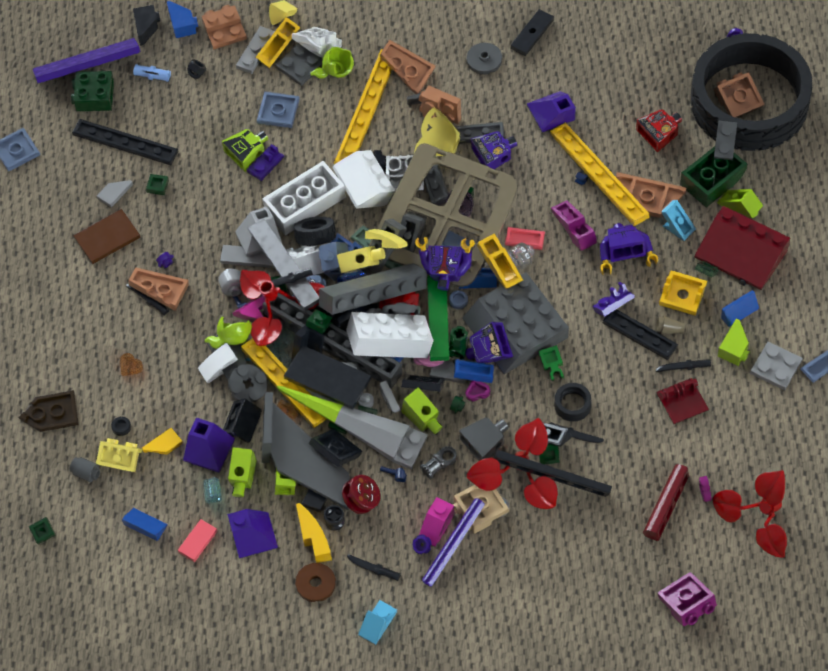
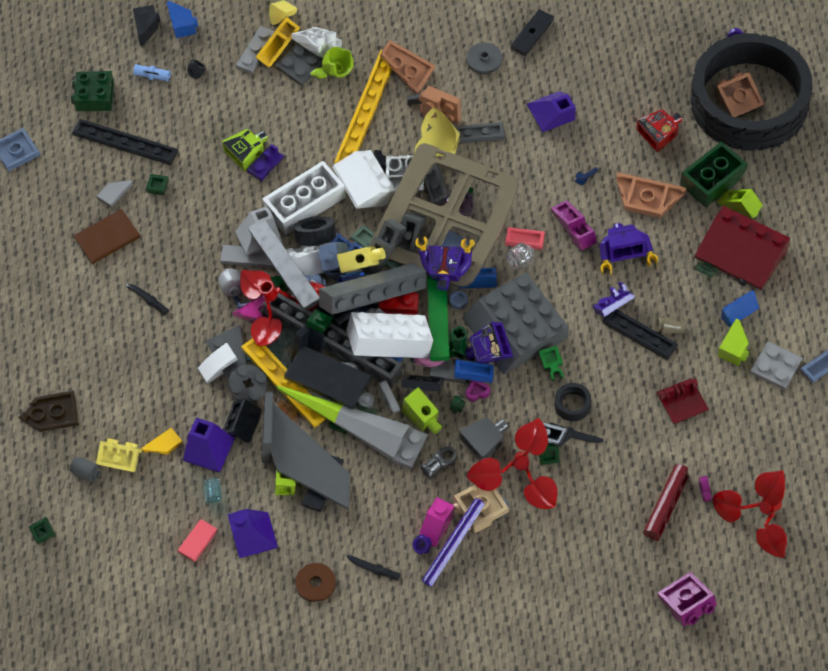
dark purple tile [33,38,141,83] -> none
black tile [111,416,131,436] -> none
clear orange tile [120,353,143,376] -> none
blue slope [122,508,168,541] -> none
nougat wing [129,267,189,311] -> none
dark purple plate [156,252,174,269] -> none
nougat plate [202,5,247,50] -> none
lime hair [205,317,252,349] -> none
lime torso [228,447,257,497] -> none
sand blue tile [257,92,300,128] -> none
black piece [259,268,313,286] -> none
yellow slope [296,503,332,563] -> none
black tile [309,429,363,467] -> none
black wheel [324,505,345,531] -> none
dark red head [342,474,381,514] -> none
medium azure slope [358,600,397,645] -> none
light yellow slope [365,229,408,249] -> none
dark blue hand [380,466,407,483] -> none
dark grey plate [382,303,420,315] -> none
torso [471,131,517,169] -> none
yellow slope [477,233,523,290] -> none
black tile [494,450,612,497] -> none
yellow tile [550,122,650,226] -> none
black piece [656,359,711,372] -> none
yellow piece [659,271,707,316] -> none
medium azure slope [661,200,696,241] -> none
dark grey plate [714,121,737,160] -> none

